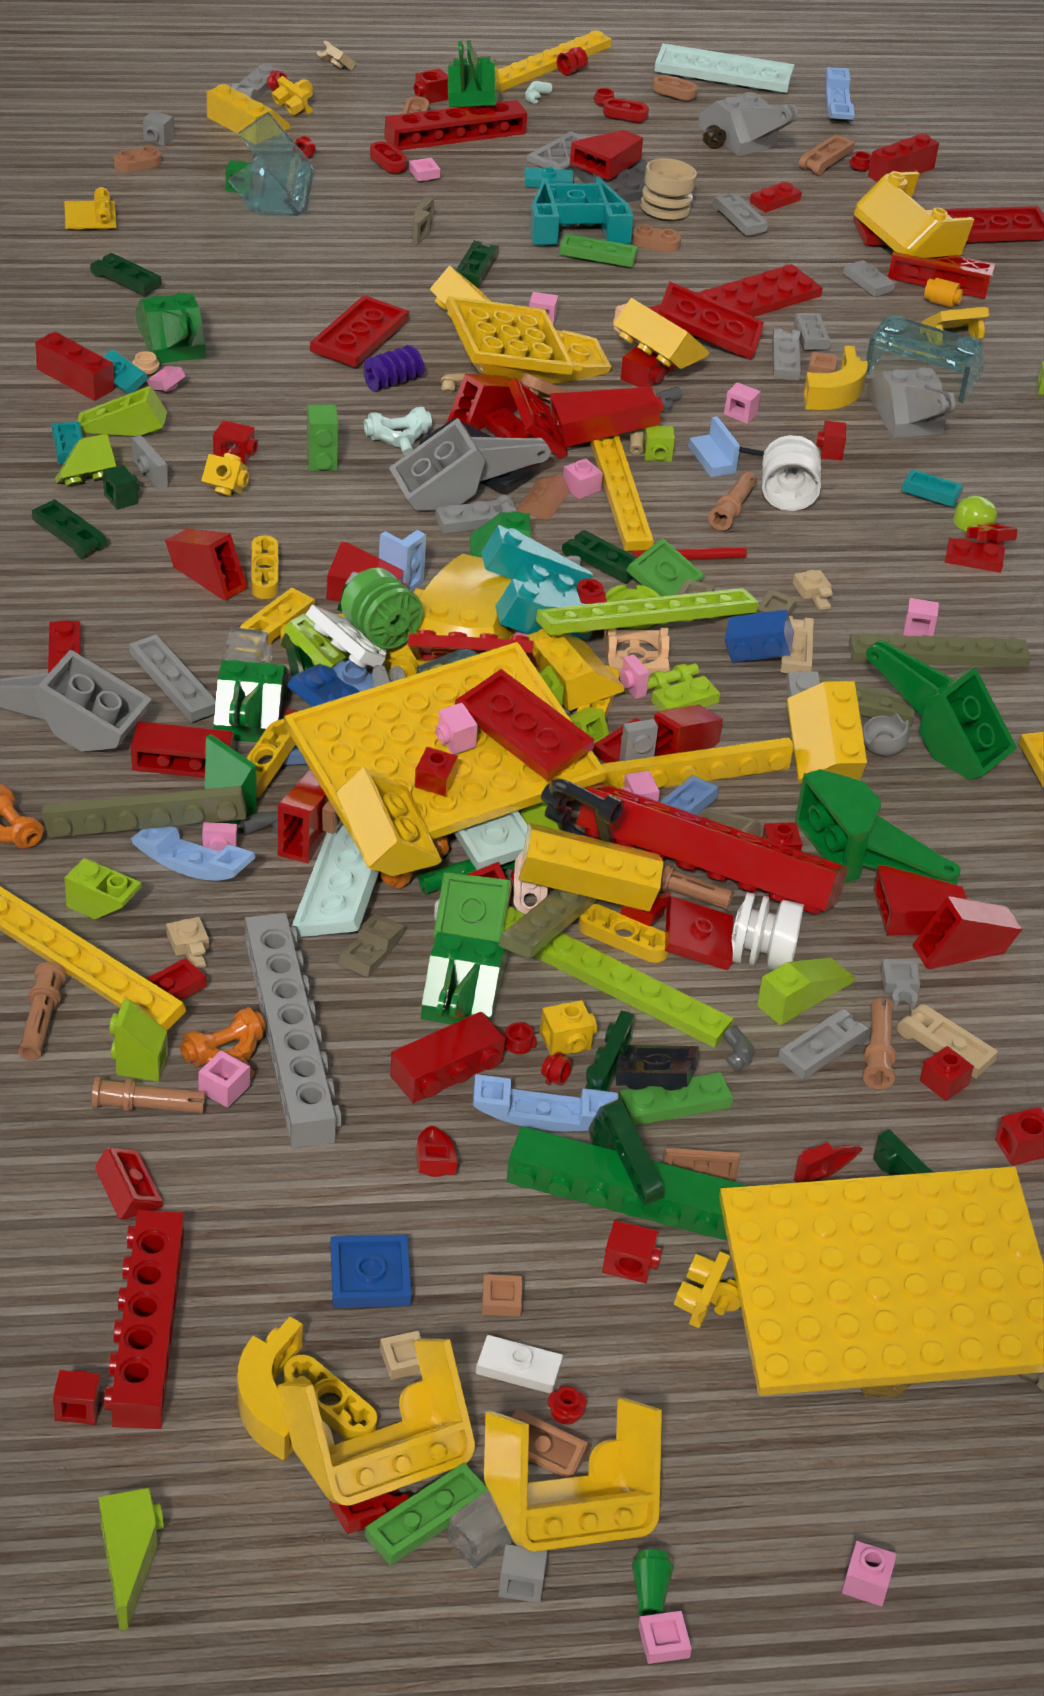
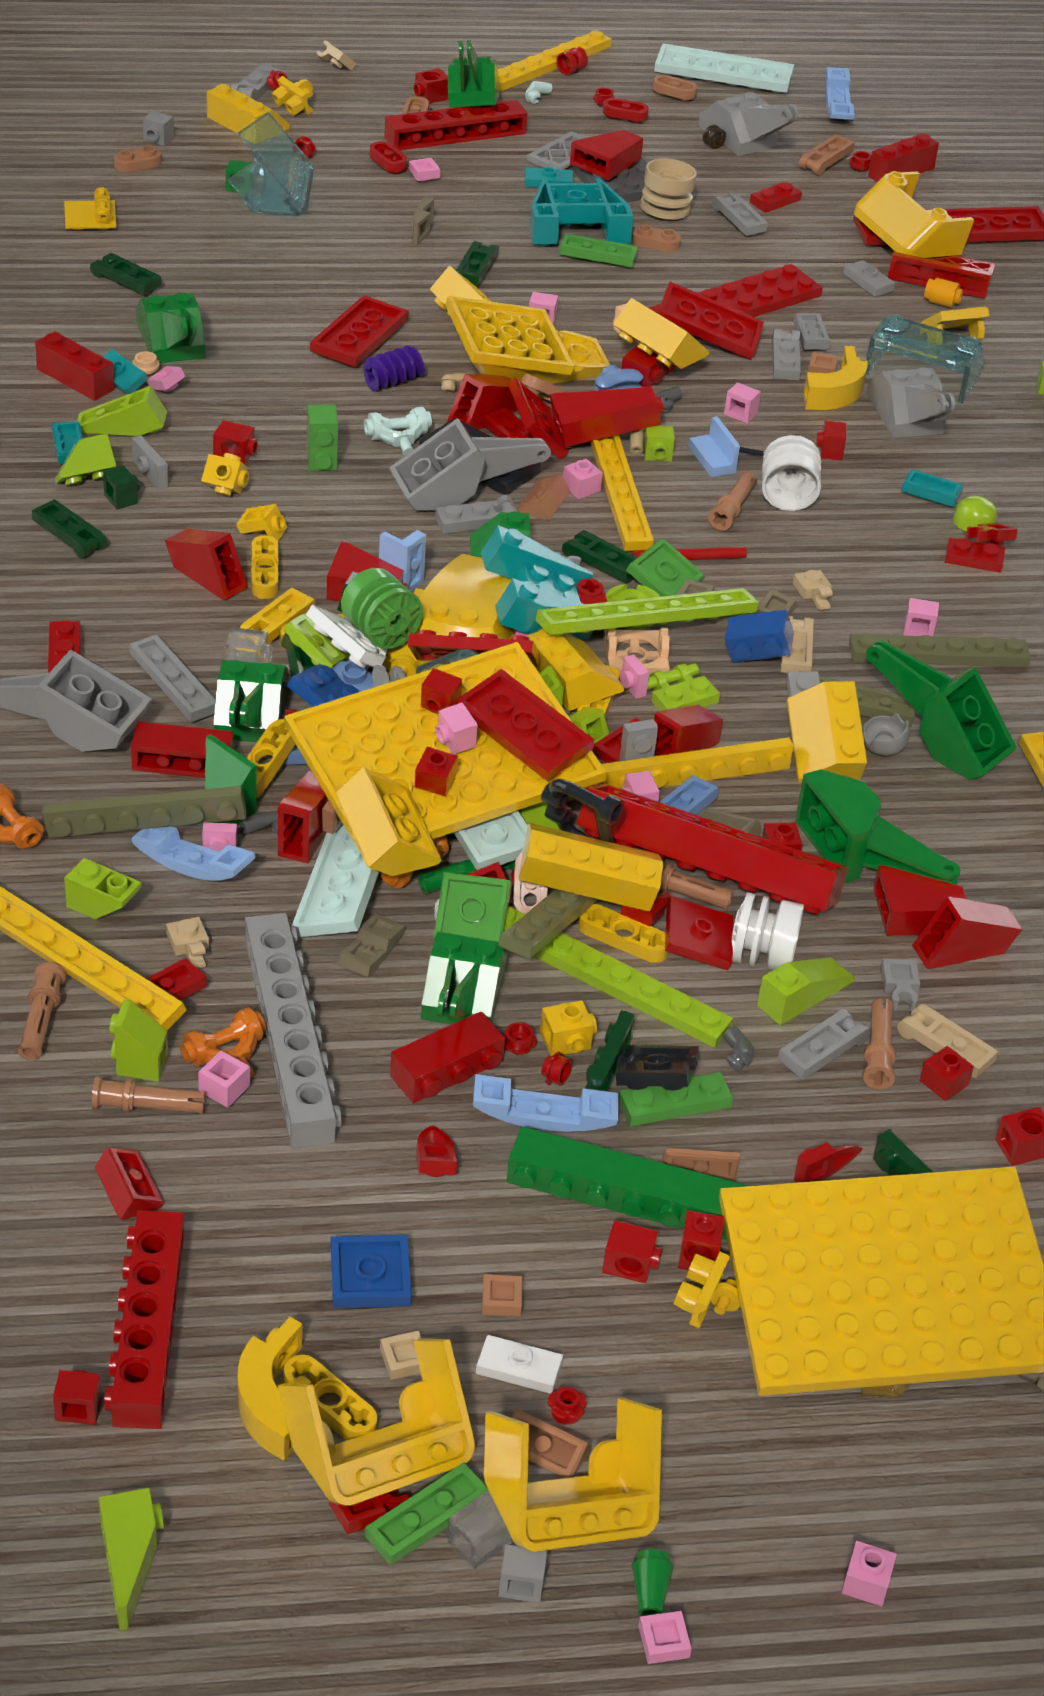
dark green beam [588,1099,664,1205] -> none
none -> yellow bracket [236,504,287,541]
none -> red plate [421,668,462,714]
none -> medium blue piece [594,365,643,390]
none -> red brick [678,1210,724,1270]

